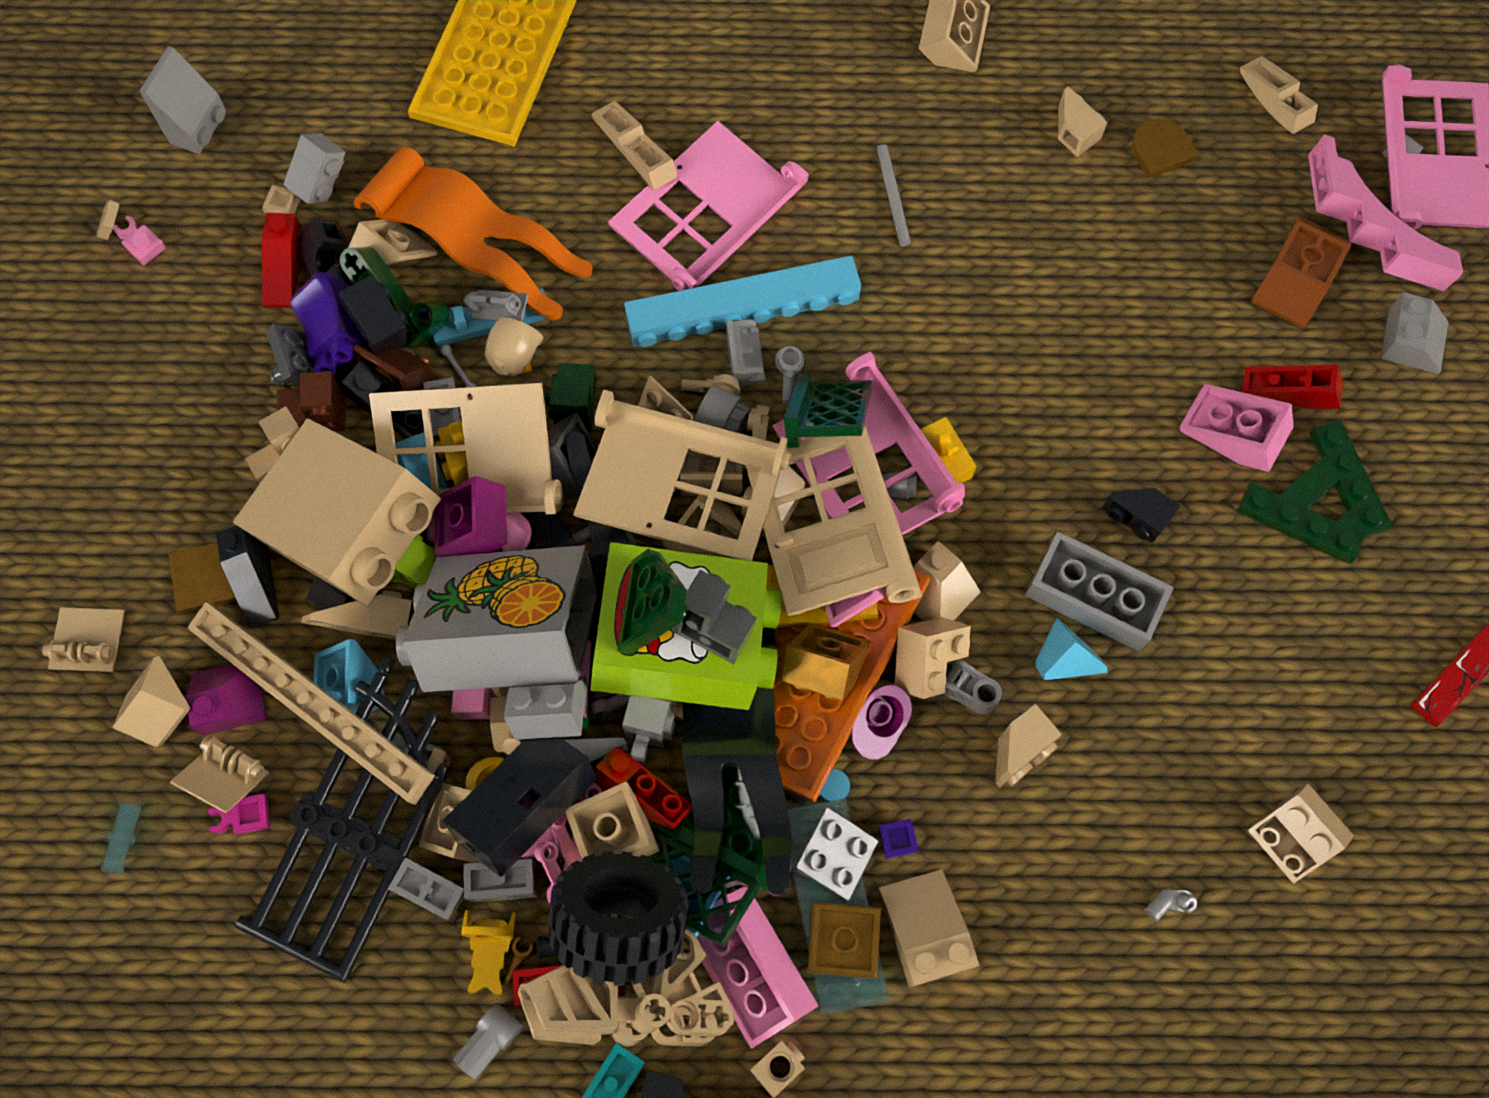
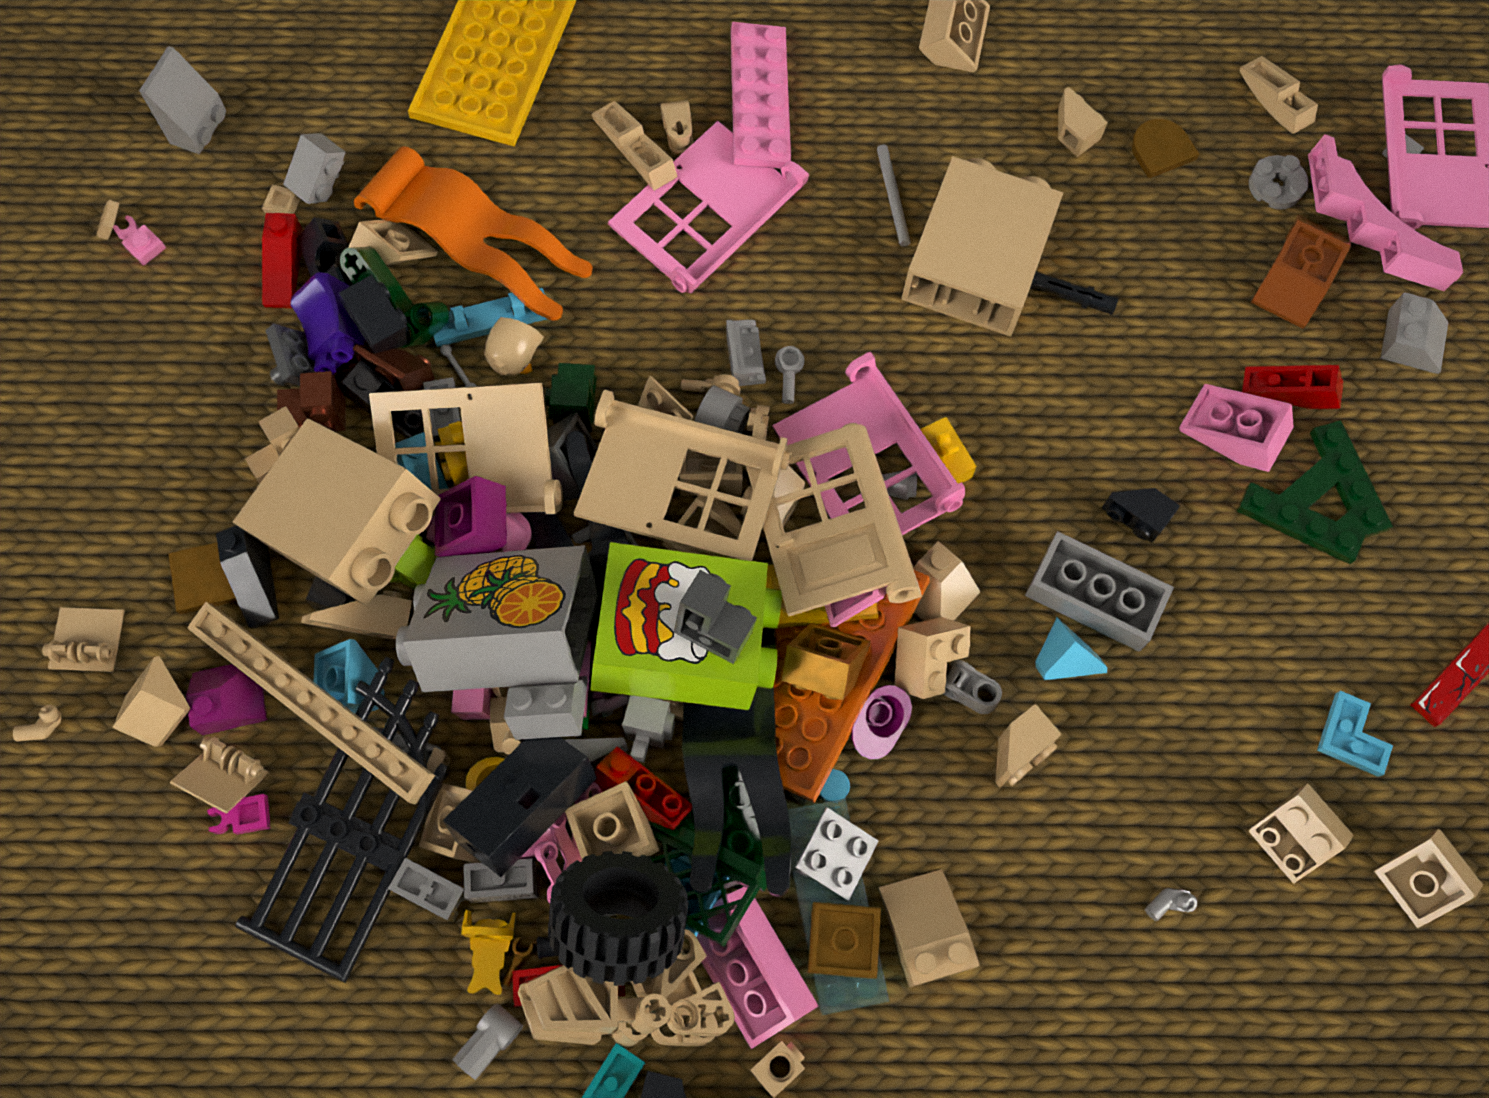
clear light blue pin [100,803,142,874] -> none
light grey hinge [464,290,528,322] -> none
dark green plate [617,548,687,655] -> none
medium azure brick [624,256,861,347] -> none
dark green fence [784,372,872,448] -> none
dark purple plate [878,819,919,860] -> none
none -> tan arm [13,705,62,742]
none -> tan piece [660,100,693,156]
none -> bright pink plate [731,22,791,169]
none -> tan brick [901,156,1063,337]
none -> black pin [1030,271,1119,315]
none -> light grey plate [1249,155,1308,210]
none -> medium azure plate [1317,691,1393,777]
none -> tan slope [1375,828,1483,928]

